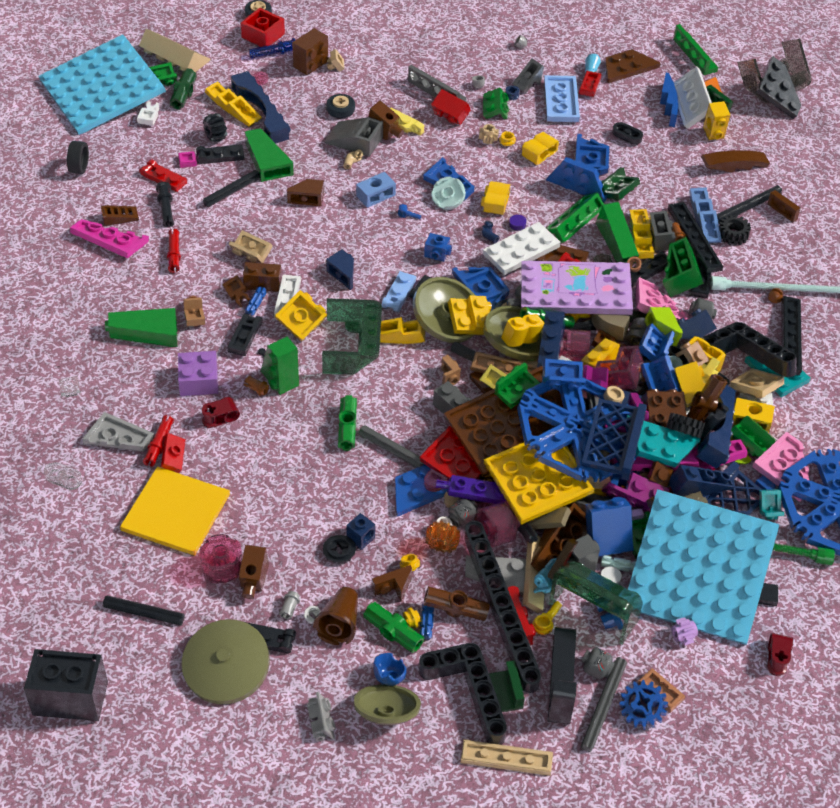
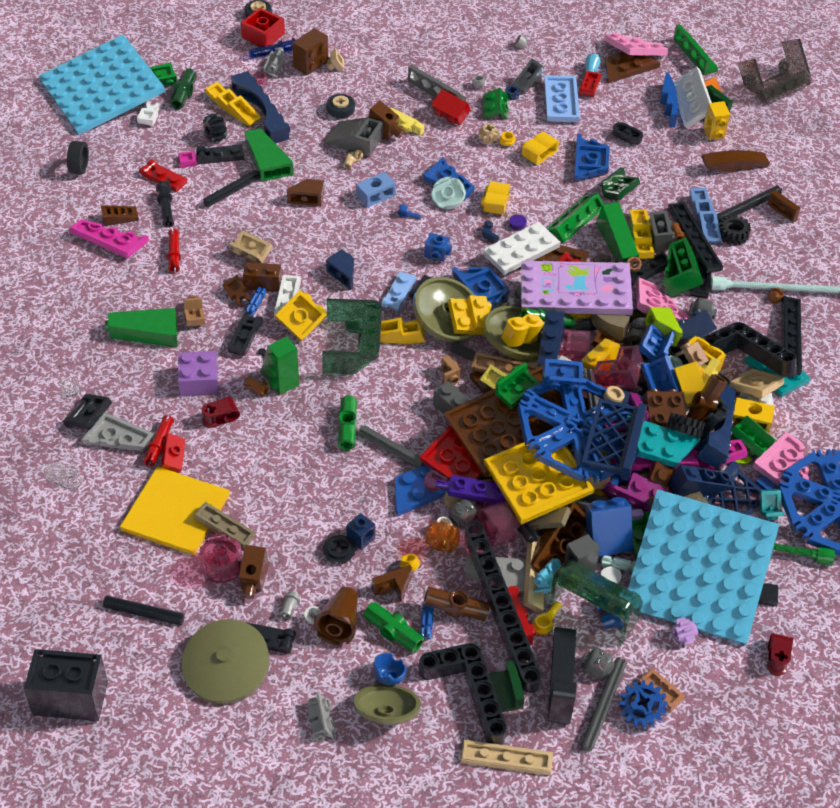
tan slope [139,29,210,72] -> none
yellow plate [403,607,421,629] -> none
blue wing [546,157,607,203] -> none
dark brown tile [547,538,578,581] -> none
magenta panel [583,365,609,389] -> none
plate [756,56,801,119] -> none
none -> black plate [63,394,112,430]
none -> dark tan tile [193,501,256,550]
none -> light grey hinge [263,47,285,78]
none -> bright pink plate [604,32,668,55]

